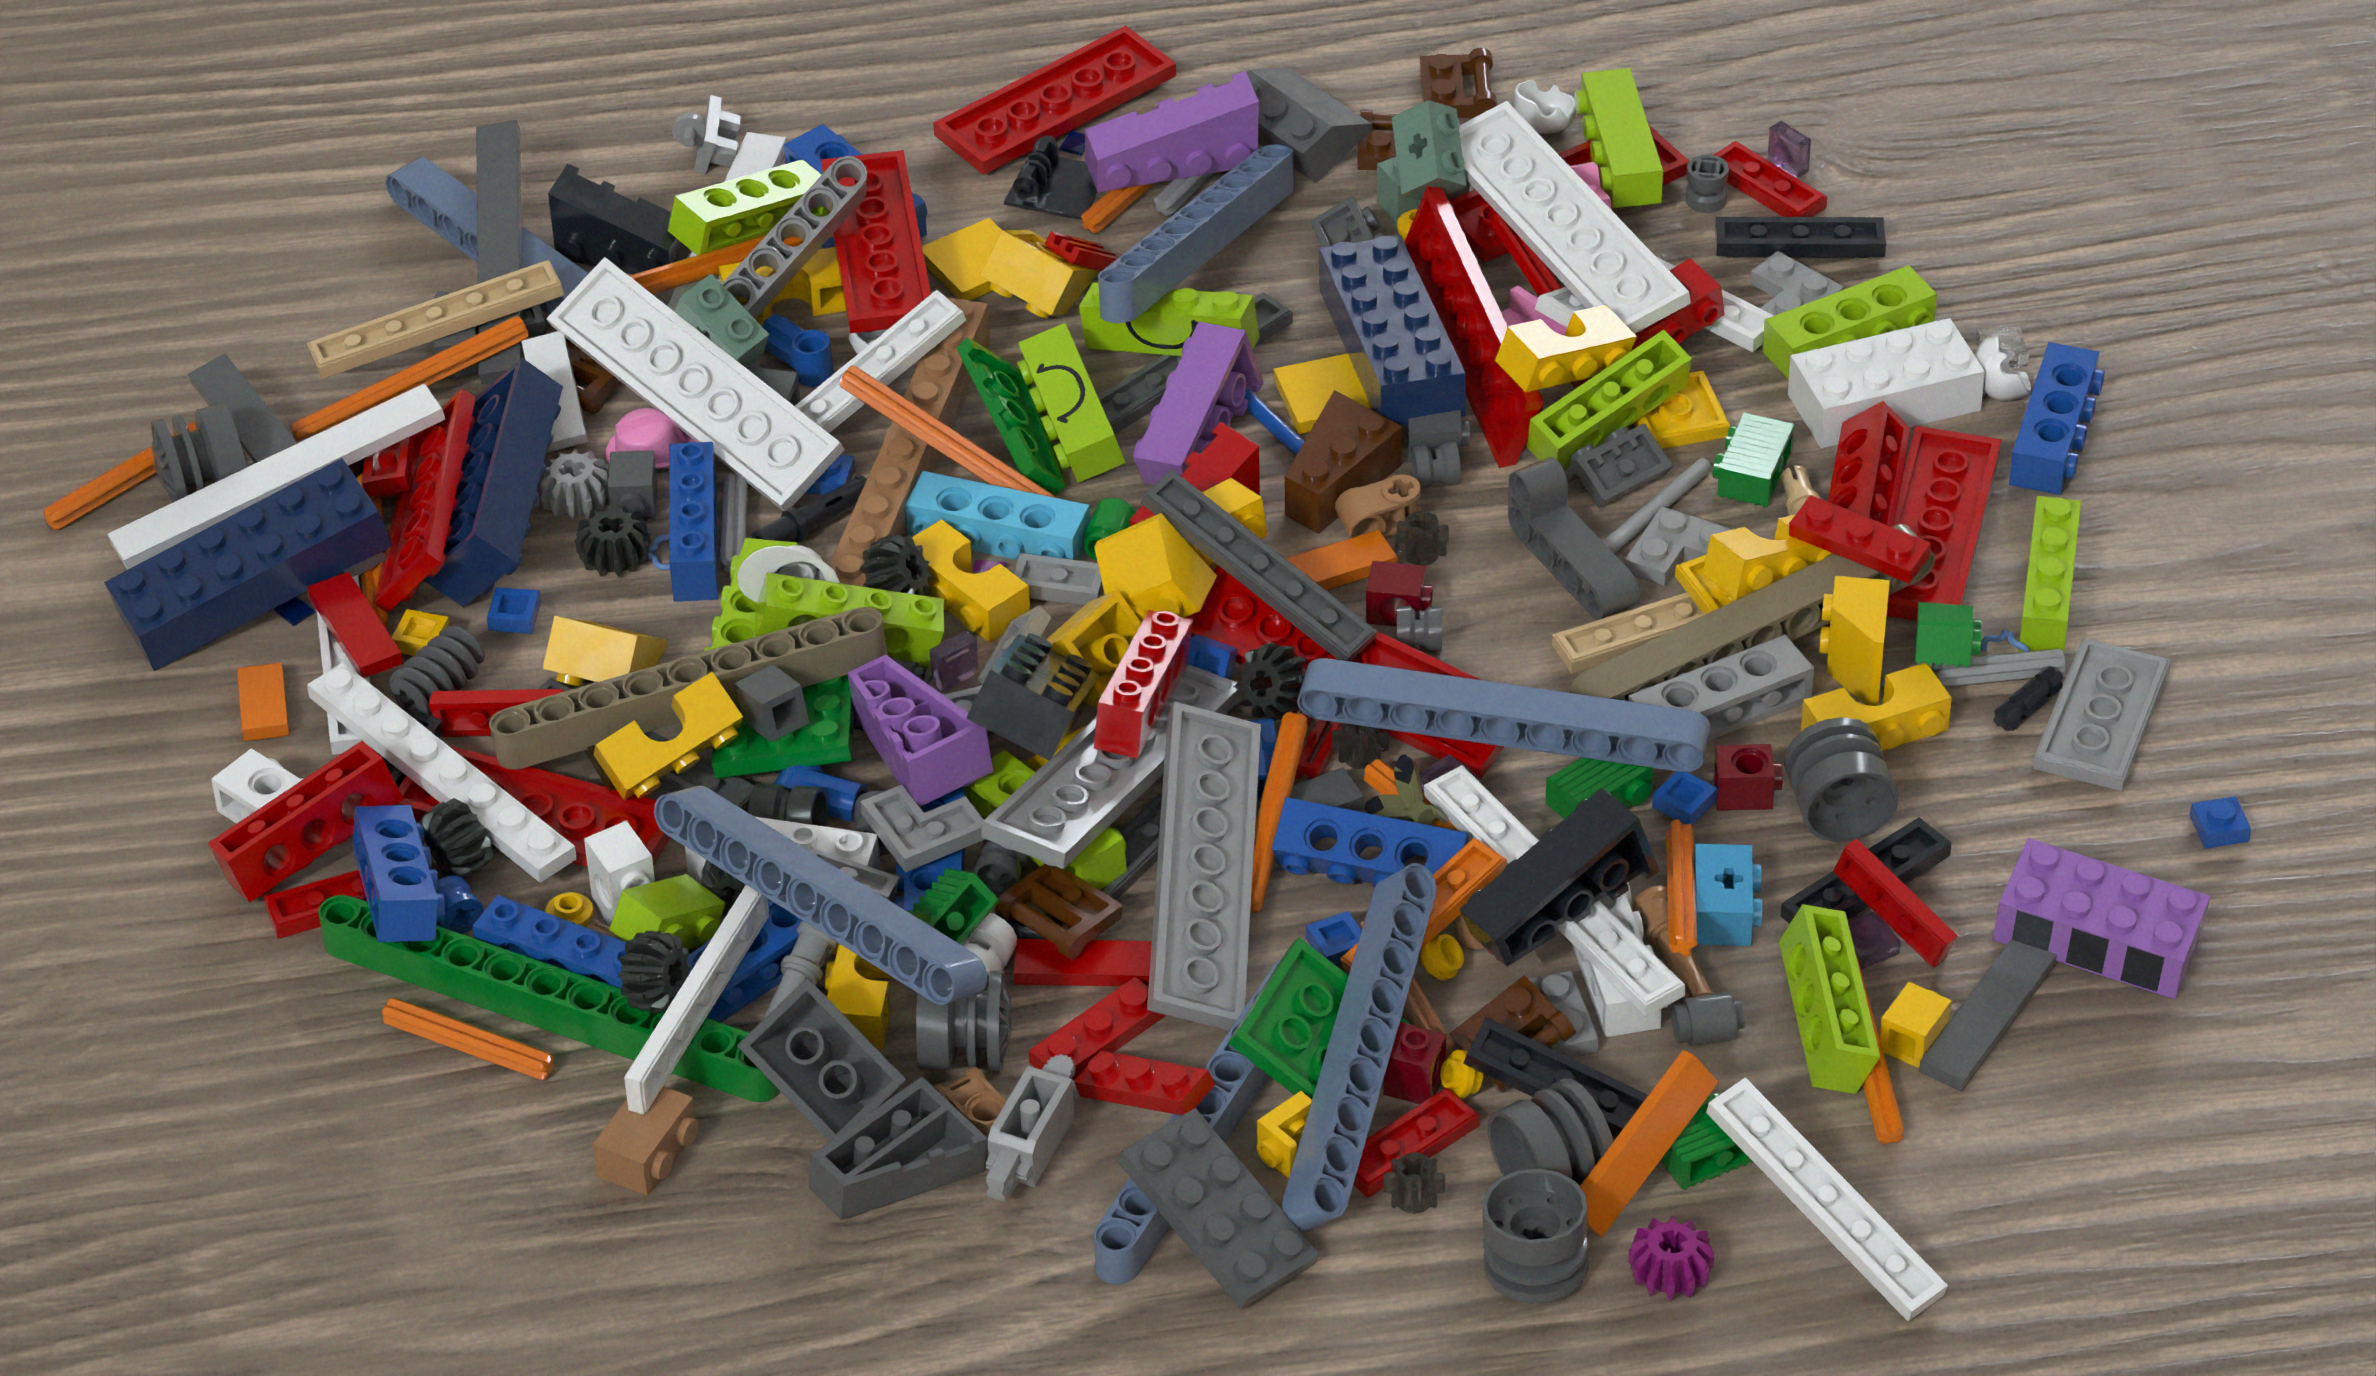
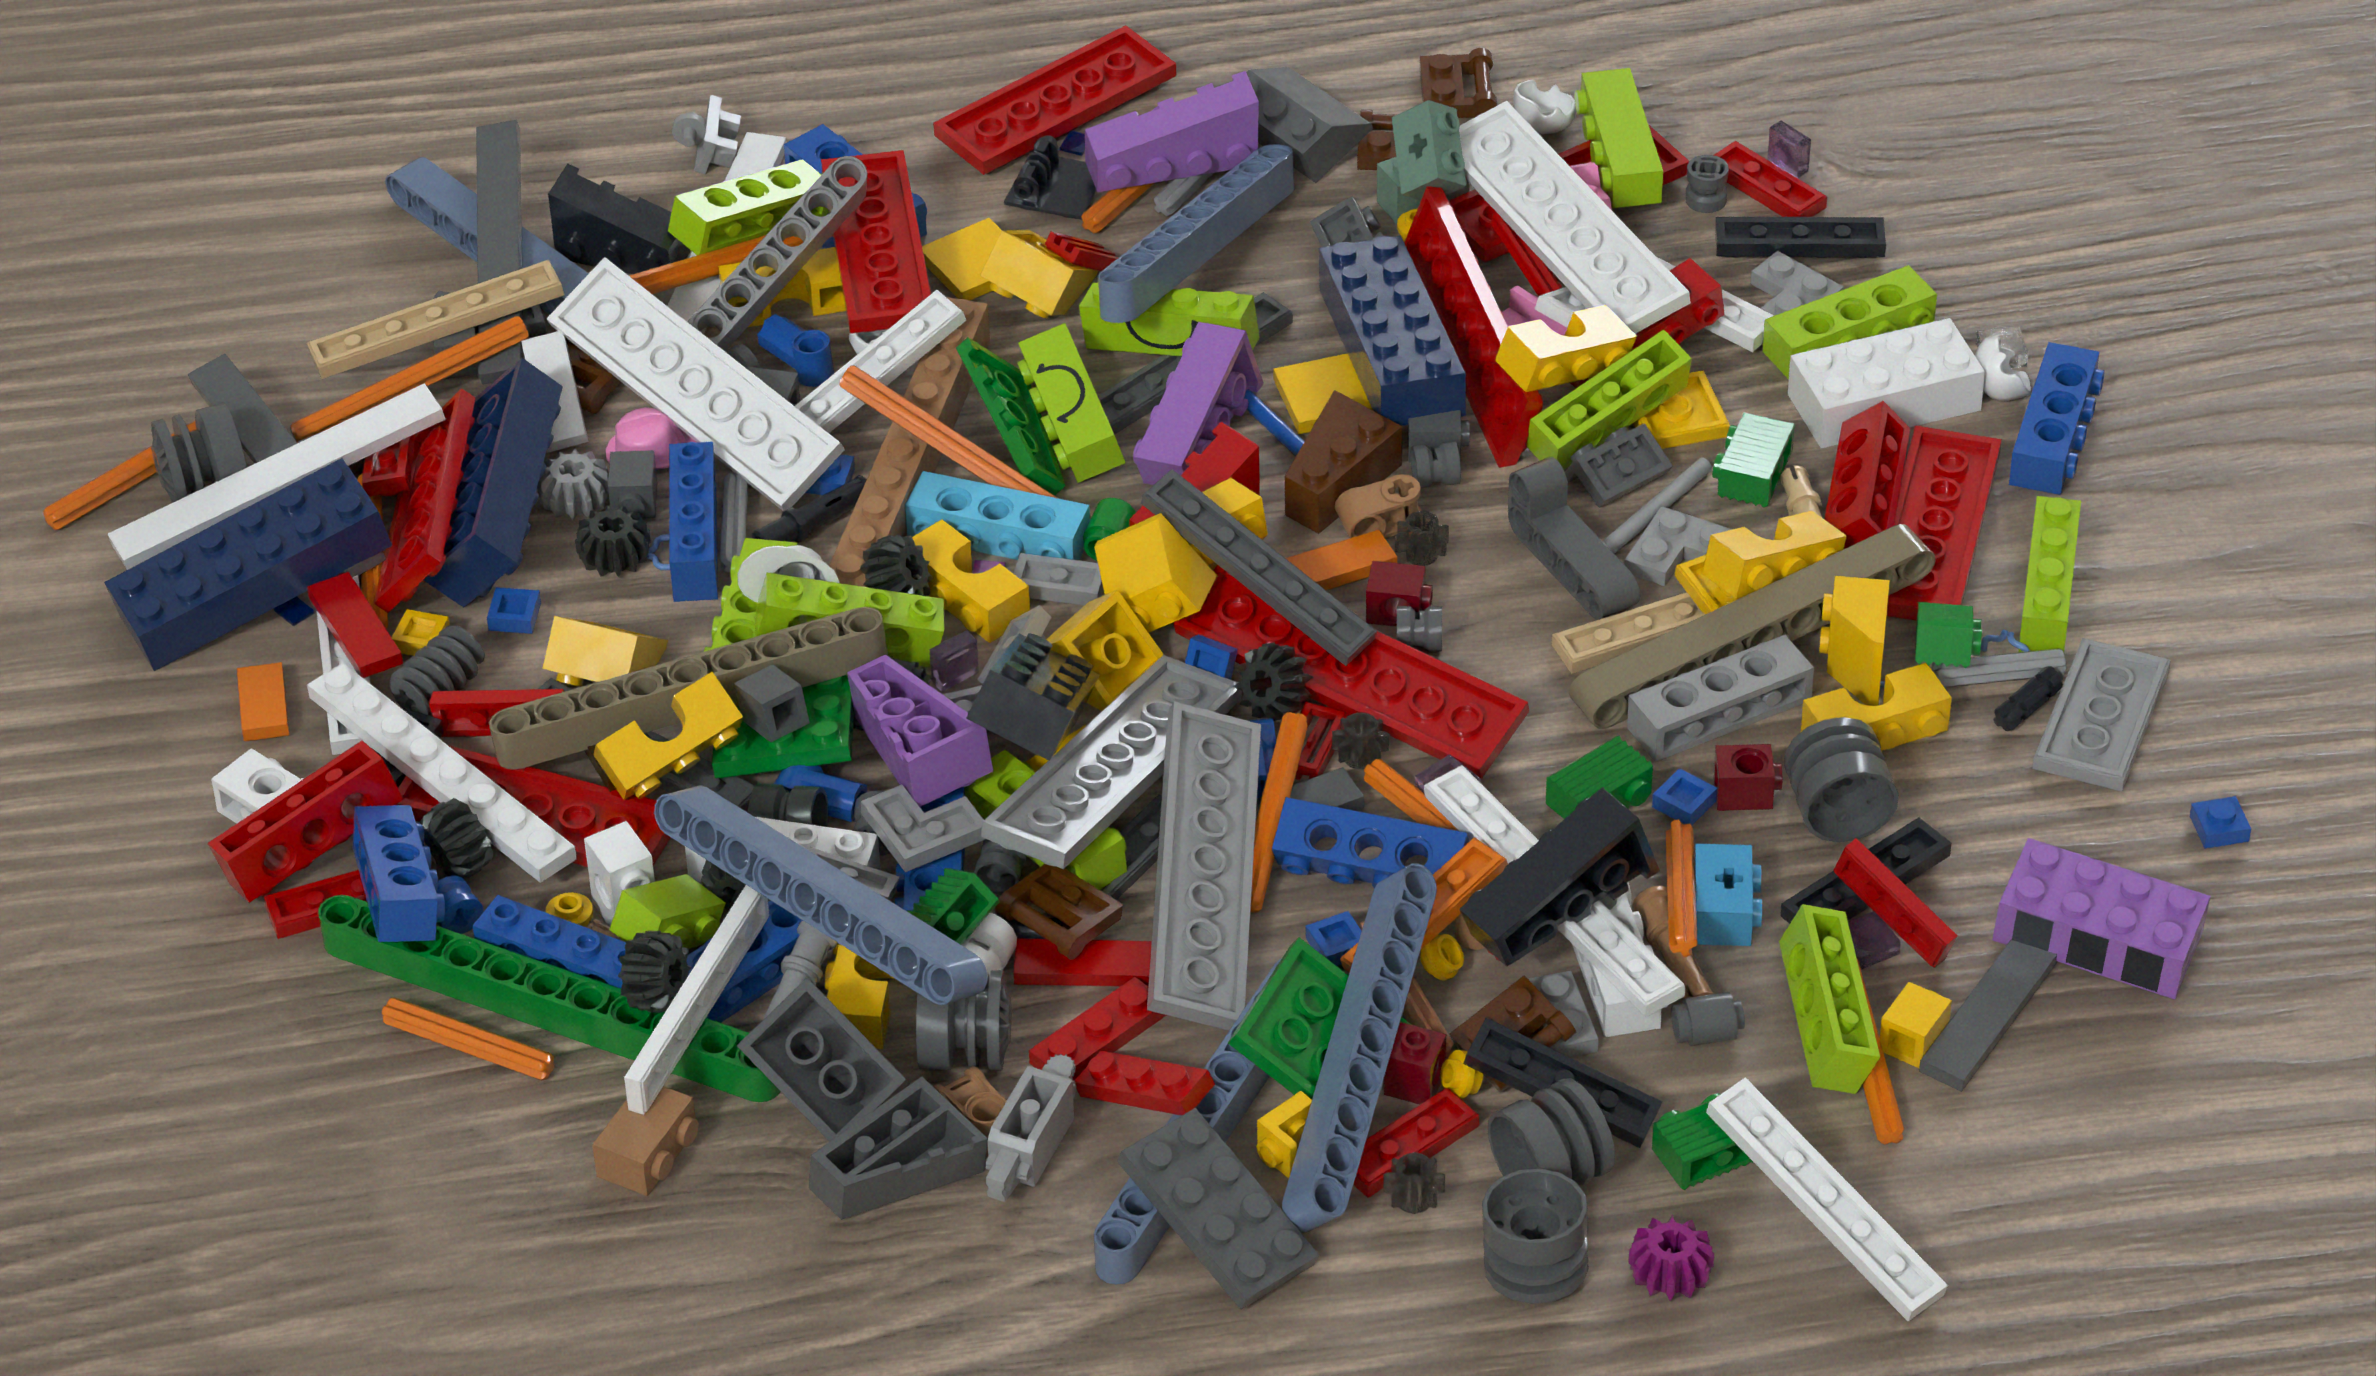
sand green brick [675,273,769,369] -> none
red brick [1093,610,1193,759] -> none
sand blue beam [1297,659,1711,772] -> none
olive piece [1364,754,1448,825] -> none
orange tile [1580,1050,1719,1238] -> none
red plate [1789,495,1931,584] -> none

